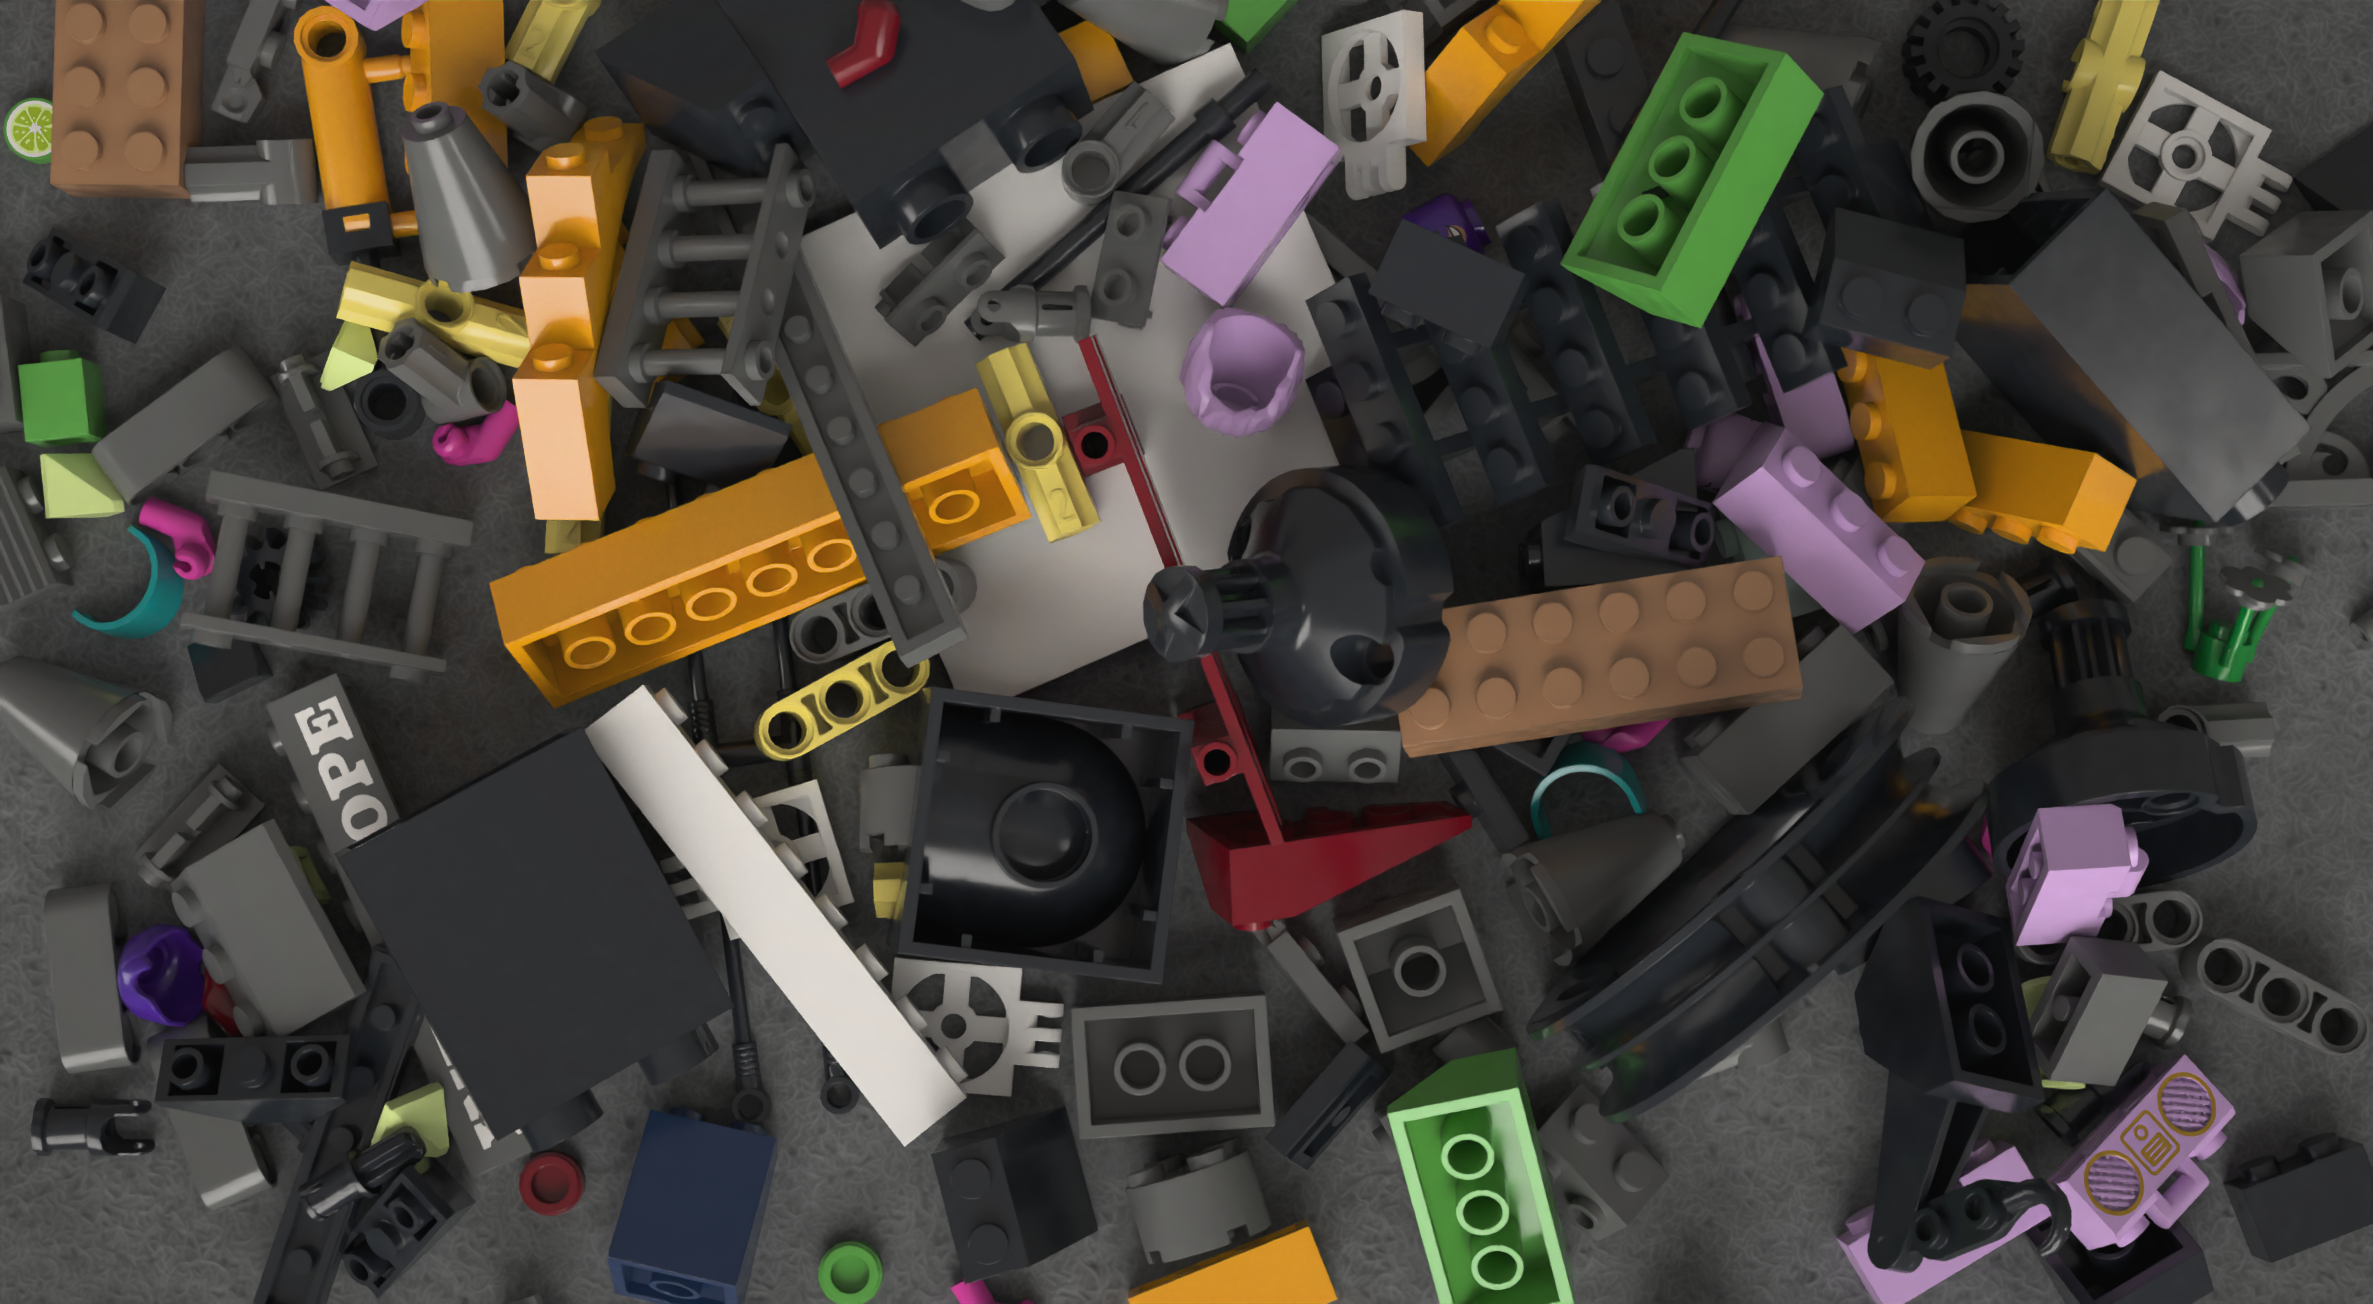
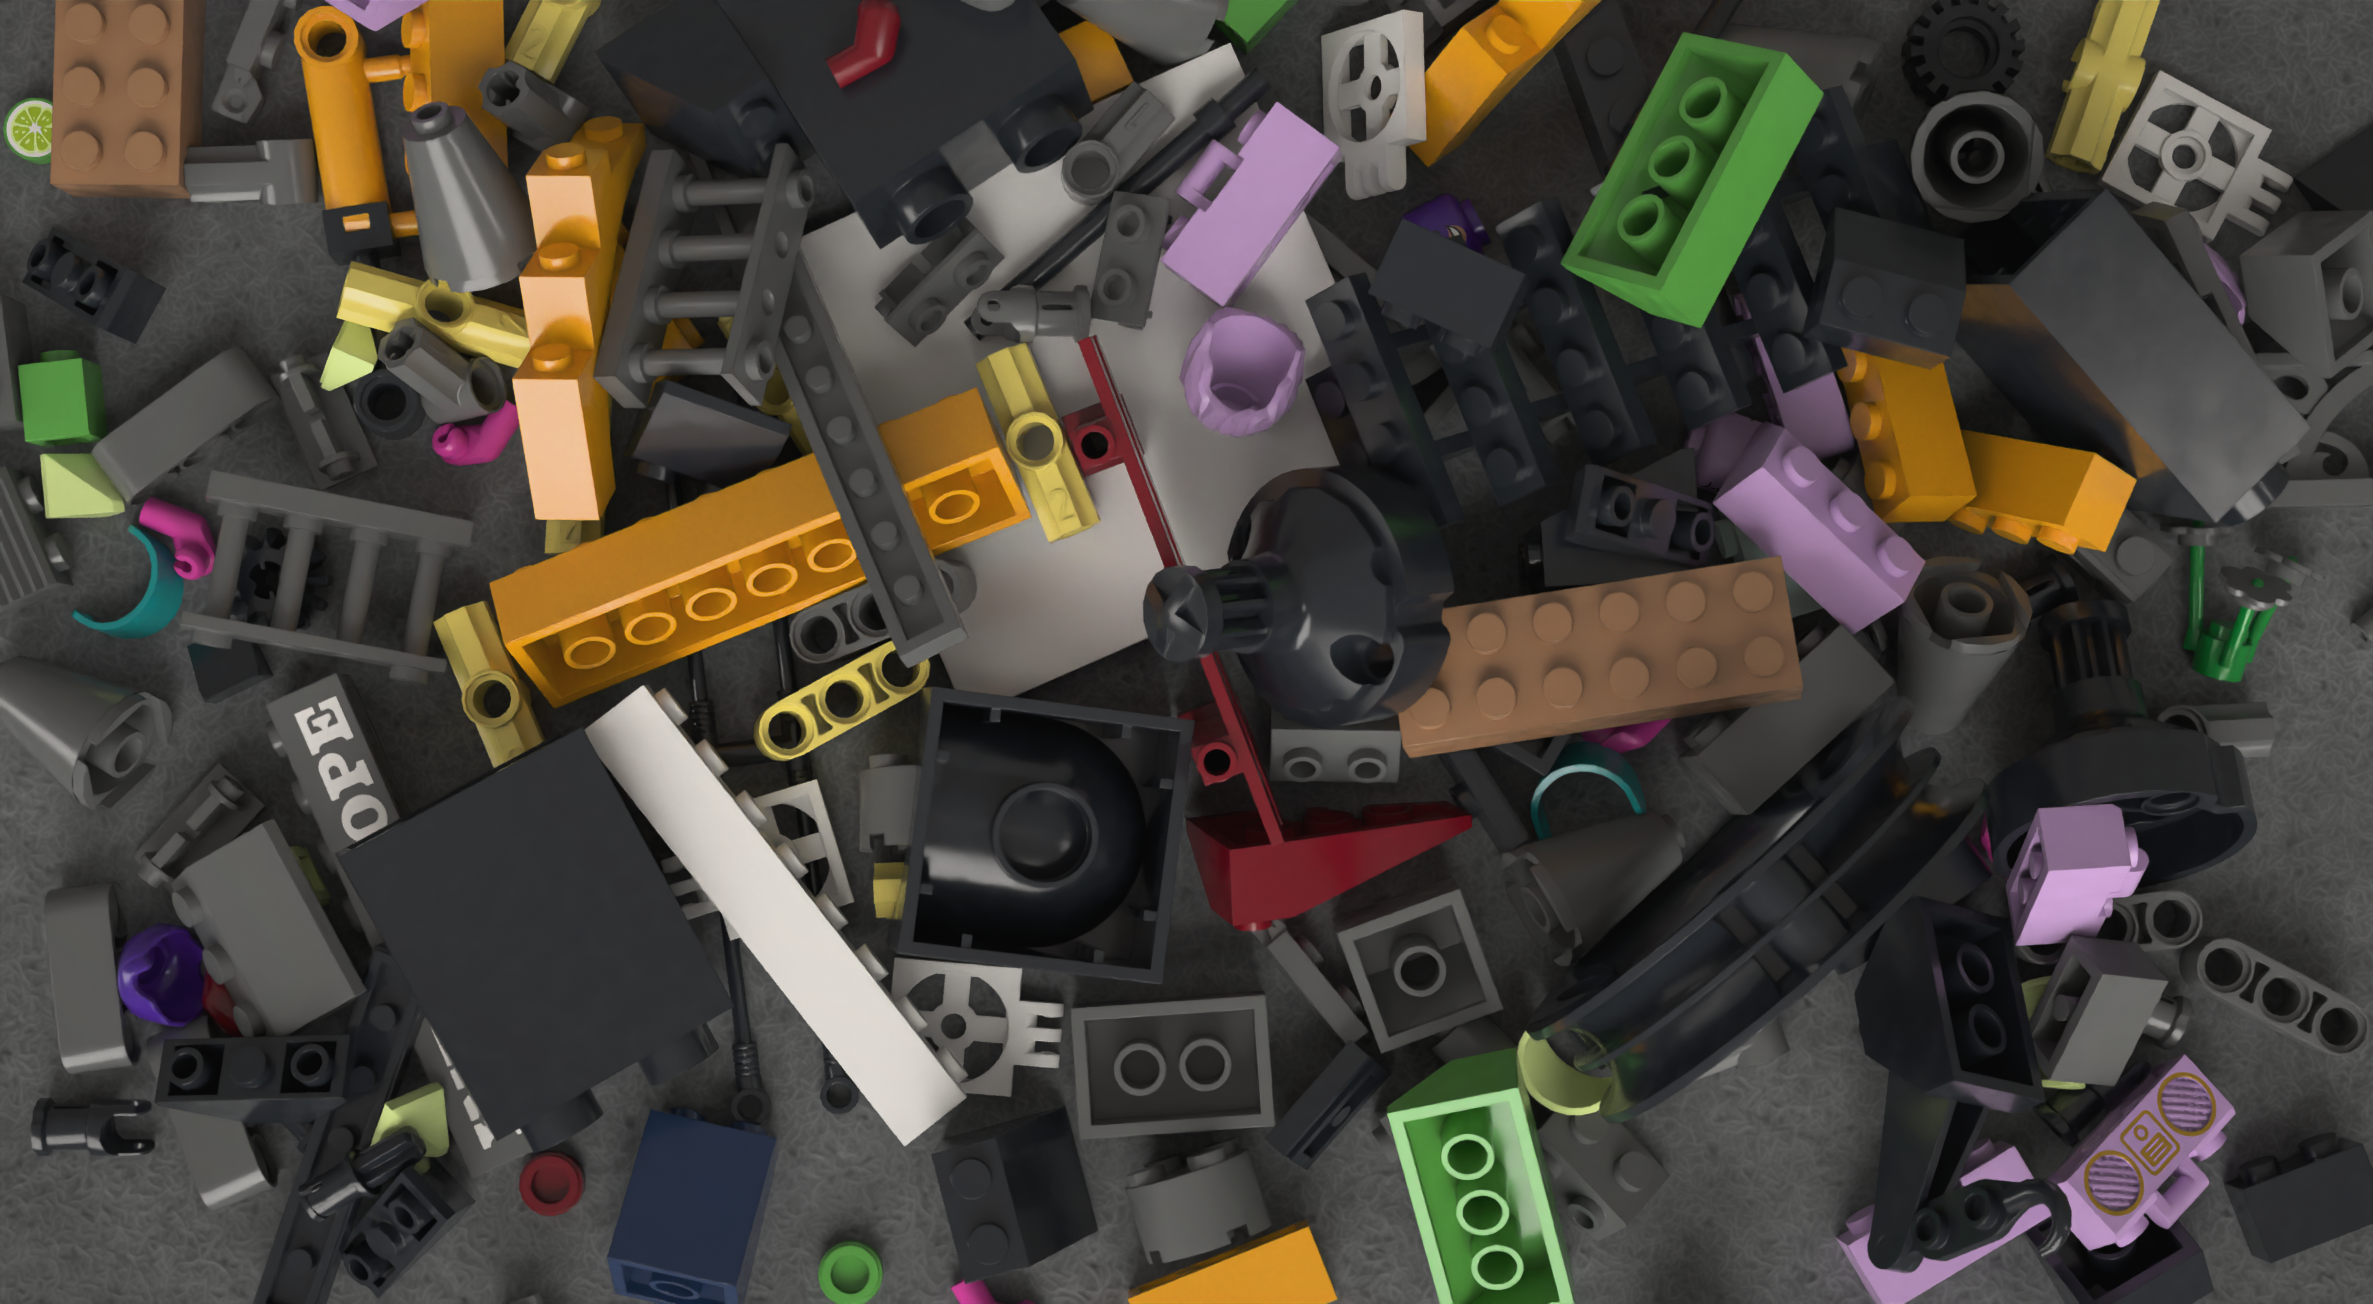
none -> light yellow piece [433,601,545,768]
none -> yellowish green helmet [1517,1030,1613,1115]

